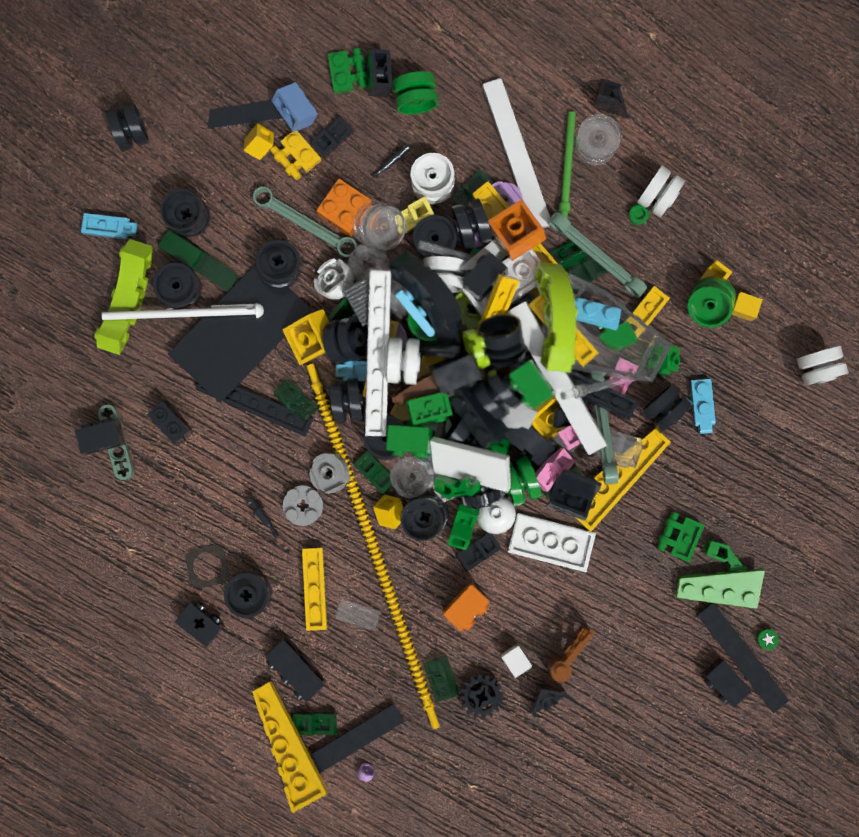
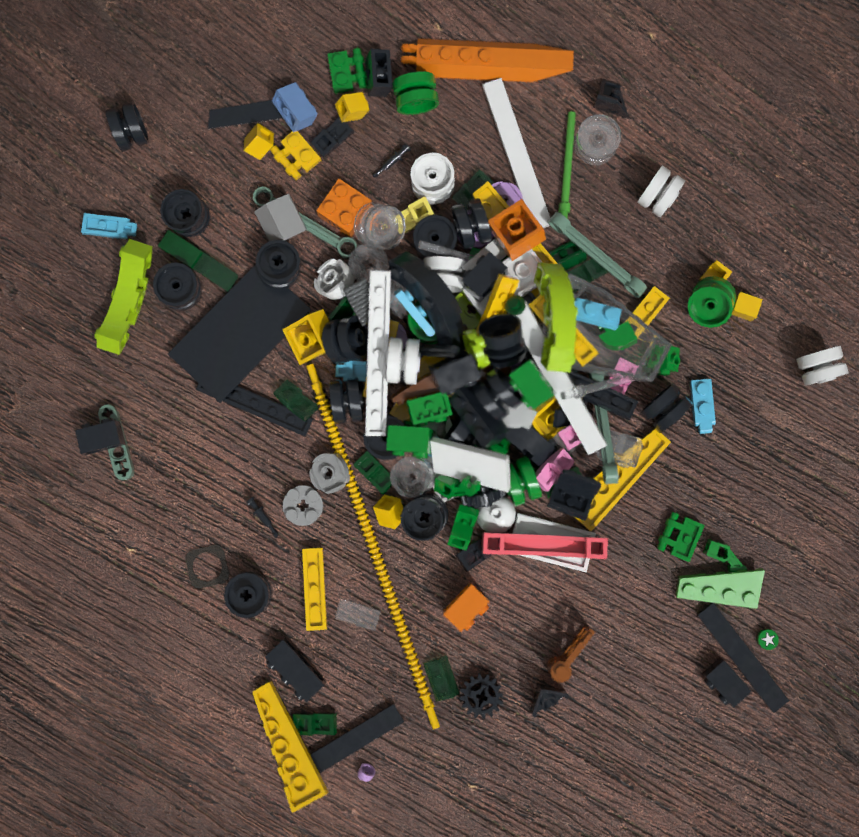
white bar [102,303,264,320] -> none
black brick [147,401,194,446] -> none
black brick [175,601,225,647] -> none
white panel [501,644,532,678] -> none
green tile [628,204,649,225] -> none
none -> light grey slope [254,194,307,241]
none -> yellow brick [335,92,370,122]
none -> orange hinge [401,39,574,82]
none -> coral arch [481,532,608,559]
none -> dark green plate [505,295,526,315]

